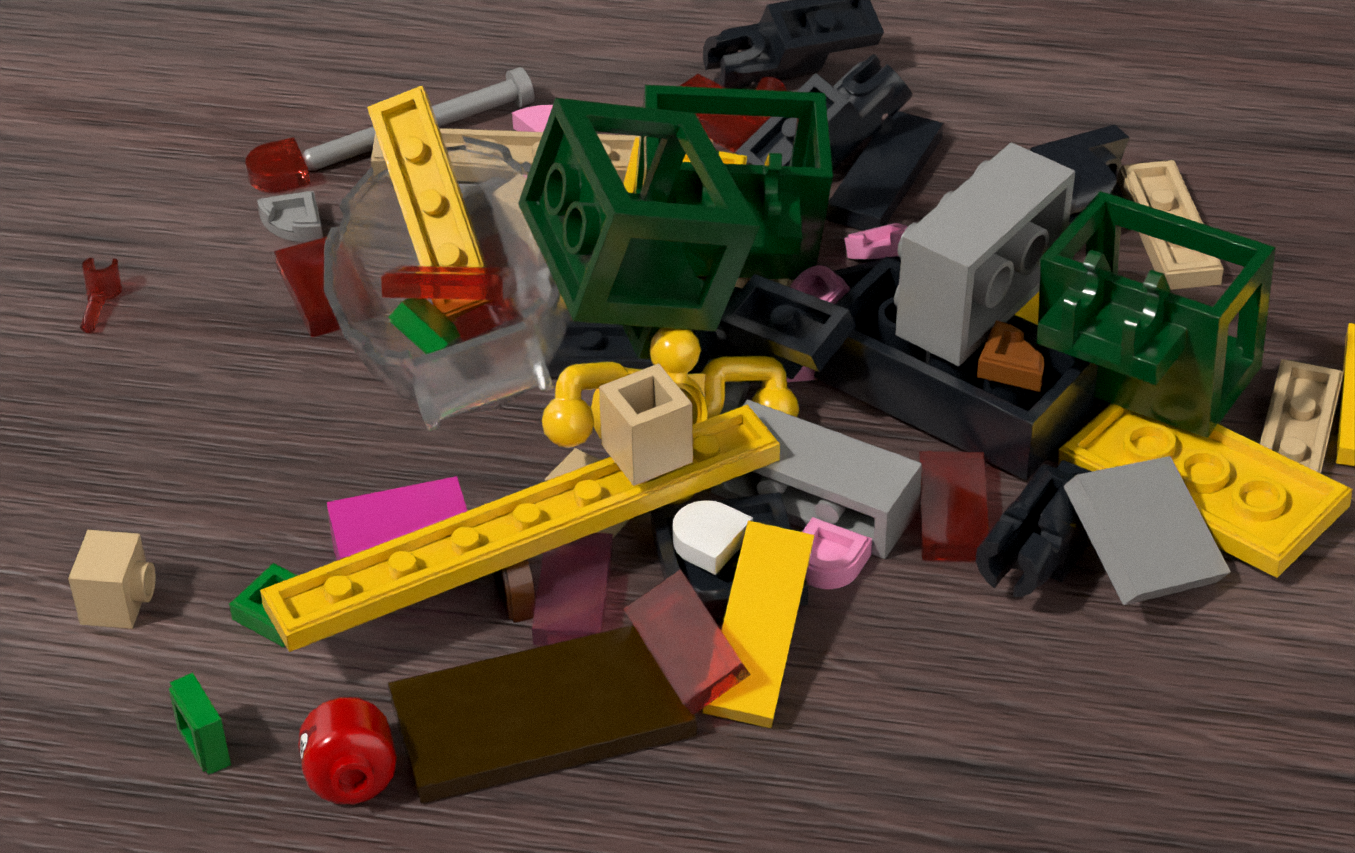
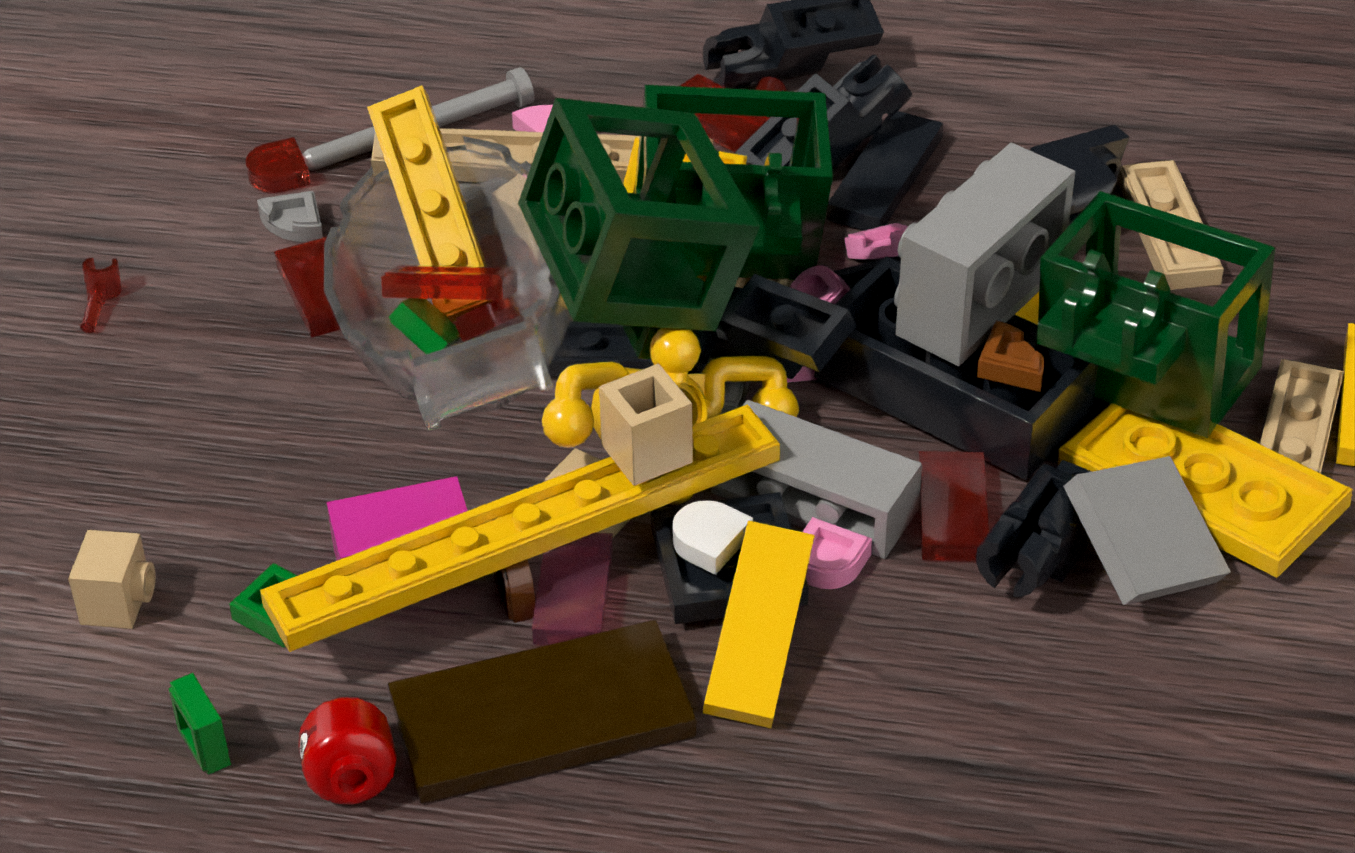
clear red tile [624,570,751,715] -> none

